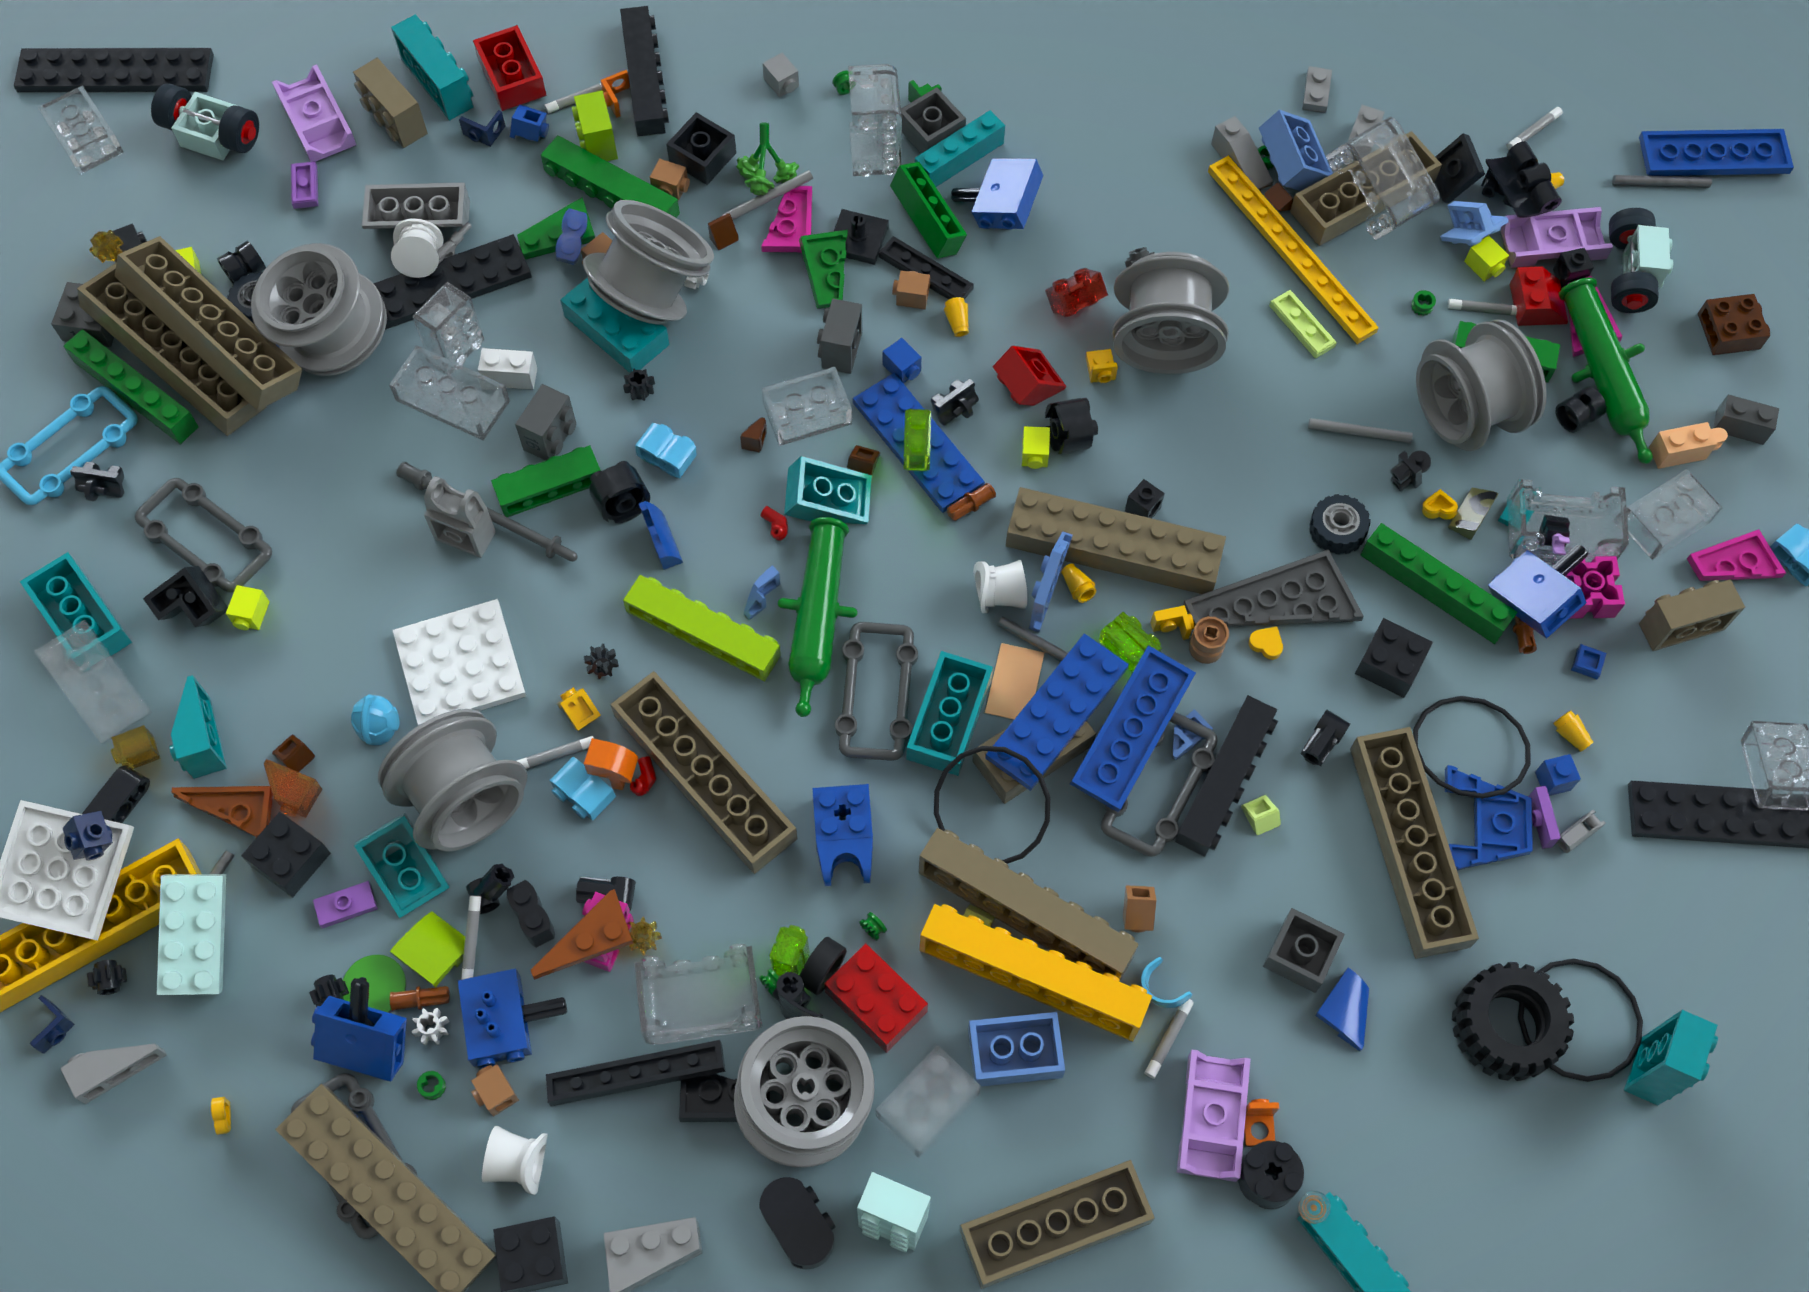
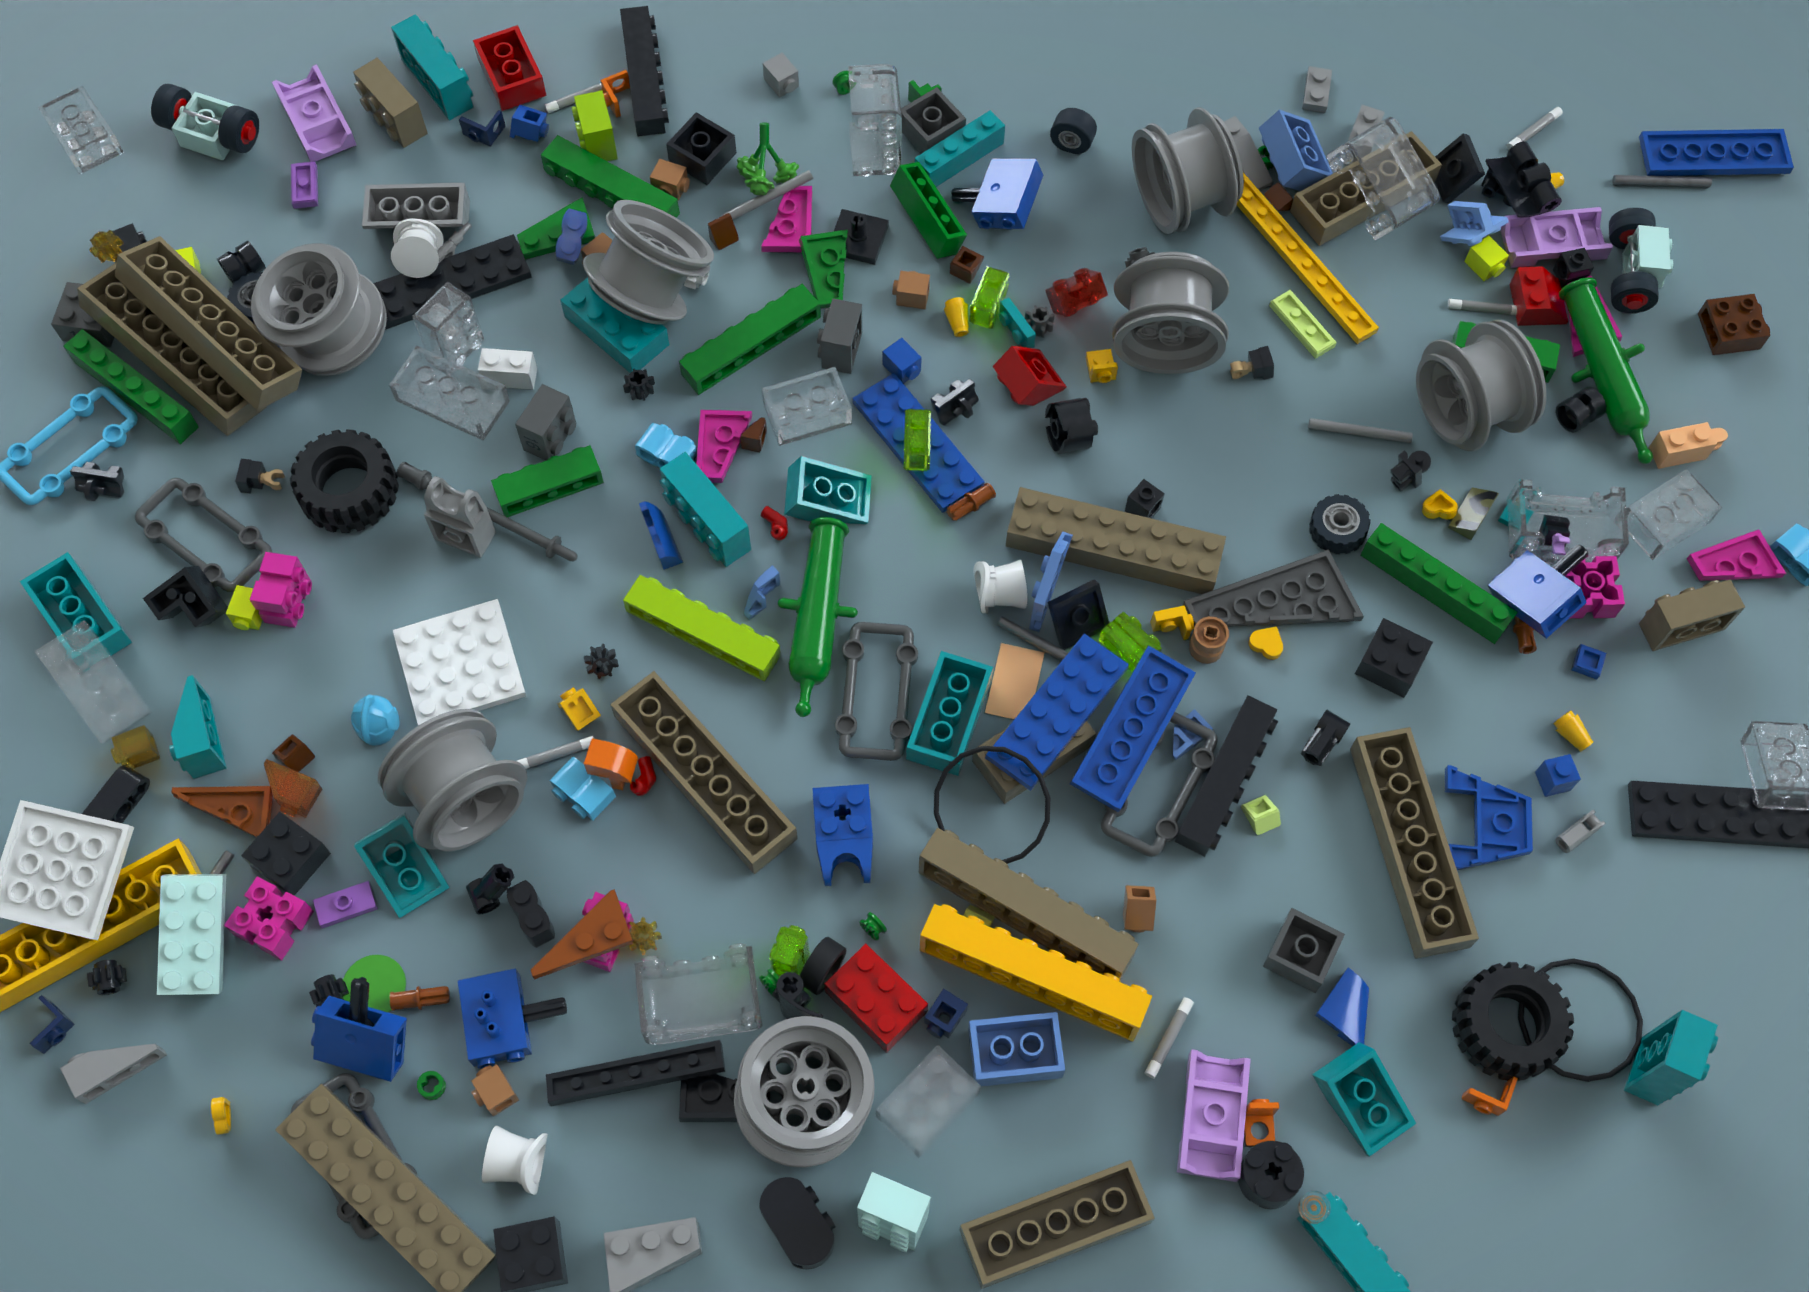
black plate [14,48,214,92] -> none
dark blue brick [62,811,113,861] -> none
lime slope [390,911,465,988] -> none
white gear [412,1008,450,1045] -> none
light grey bar [461,896,481,980] -> none
black piece [576,876,636,911] -> none
black brick [589,461,651,523] -> none
reddish brown slope [847,445,880,475] -> none
black tile [879,236,974,300] -> none
neon yellow brick [1022,426,1050,469] -> none
yellow cone [1061,563,1096,603] -> none
medium azure helmet [1141,957,1192,1008] -> none
green bush [1411,290,1436,316] -> none
black piece [1413,696,1531,799] -> none
medium lavender plate [1528,786,1561,849] -> none
dark grey brick [1713,394,1779,445] -> none
none -> dark pink brick [224,876,314,961]
none -> black piece [235,458,285,494]
none -> dark pink brick [250,552,312,628]
none -> black tyre [290,429,399,533]
none -> teal brick [660,451,751,567]
none -> green brick [679,283,821,395]
none -> dark pink wing [696,410,752,483]
none -> dark blue brick [924,988,968,1039]
none -> reddish brown slope [950,246,984,284]
none -> clear neon green brick [969,267,1010,329]
none -> teal plate [998,297,1036,348]
none -> dark grey gear [1025,305,1055,338]
none -> black tile [1047,580,1110,650]
none -> black wheel [1050,108,1097,154]
none -> light grey wheel [1132,107,1244,234]
none -> black piece [1230,346,1274,380]
none -> teal slope [1312,1042,1417,1157]
none -> orange bracket [1461,1076,1518,1116]

